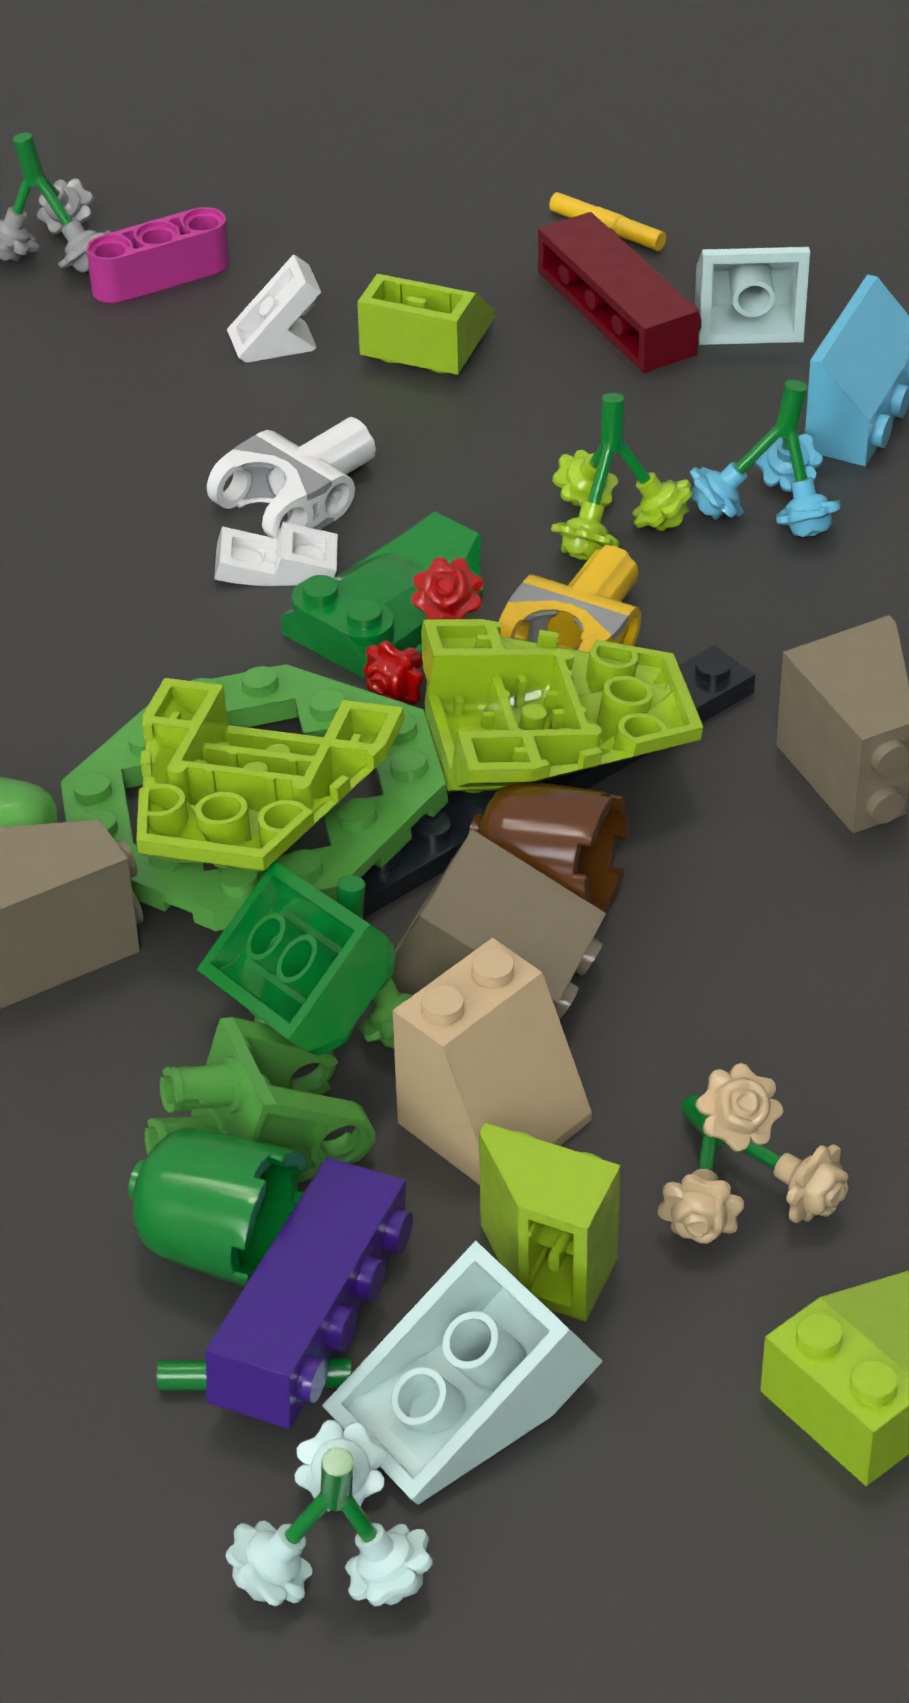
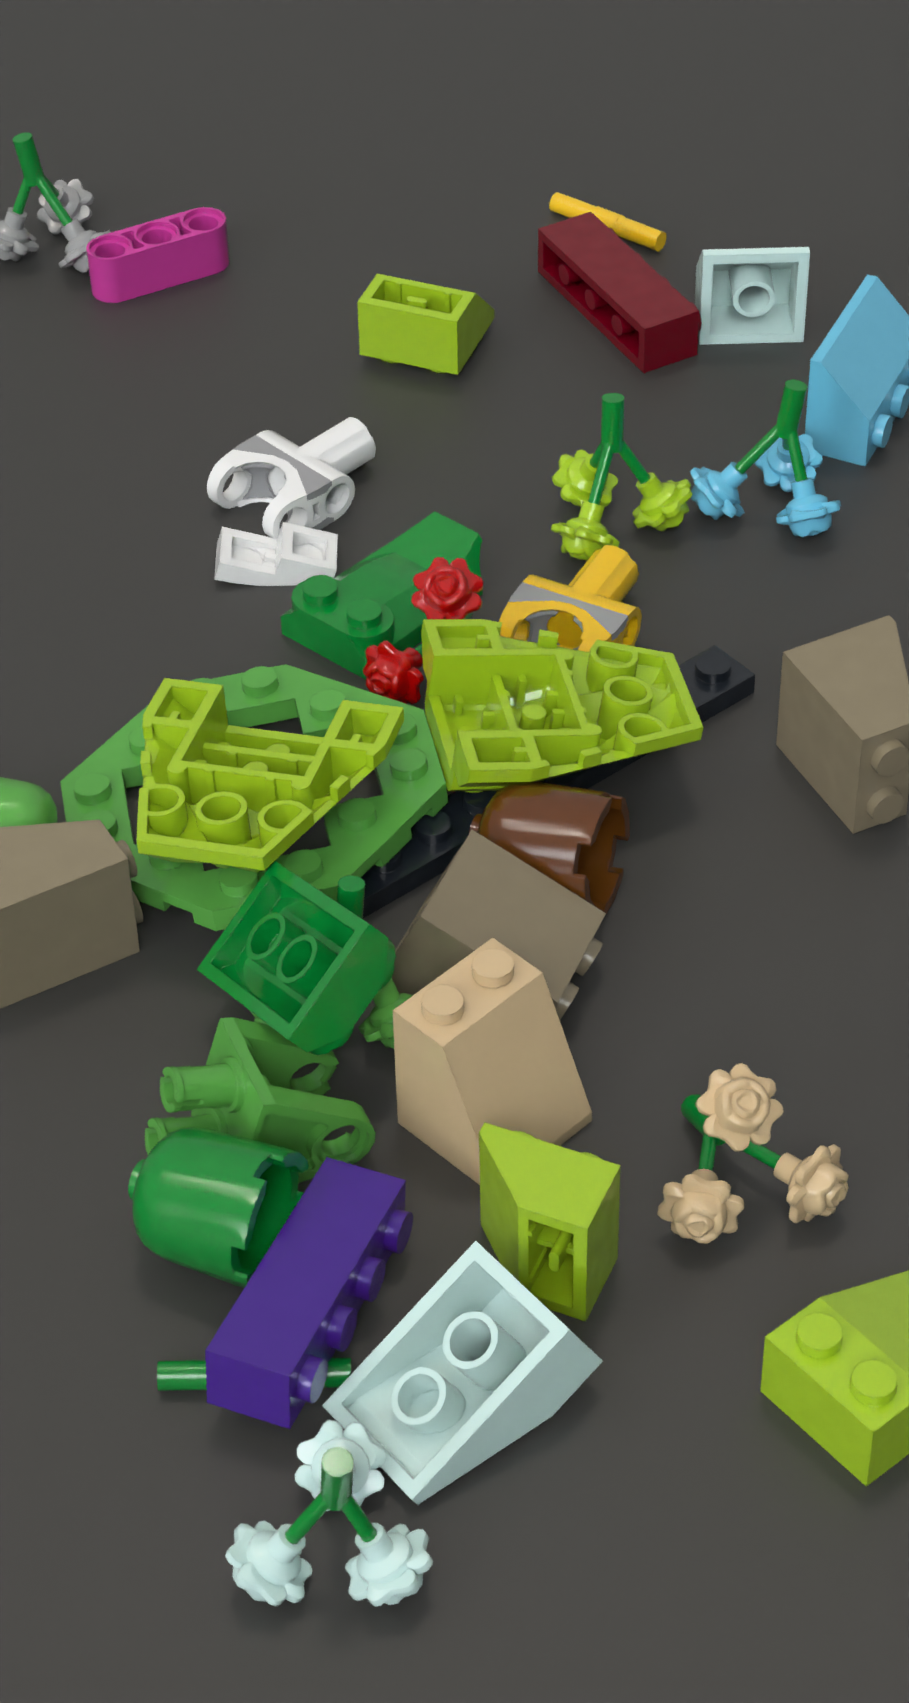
white slope [227,254,321,363] -> none

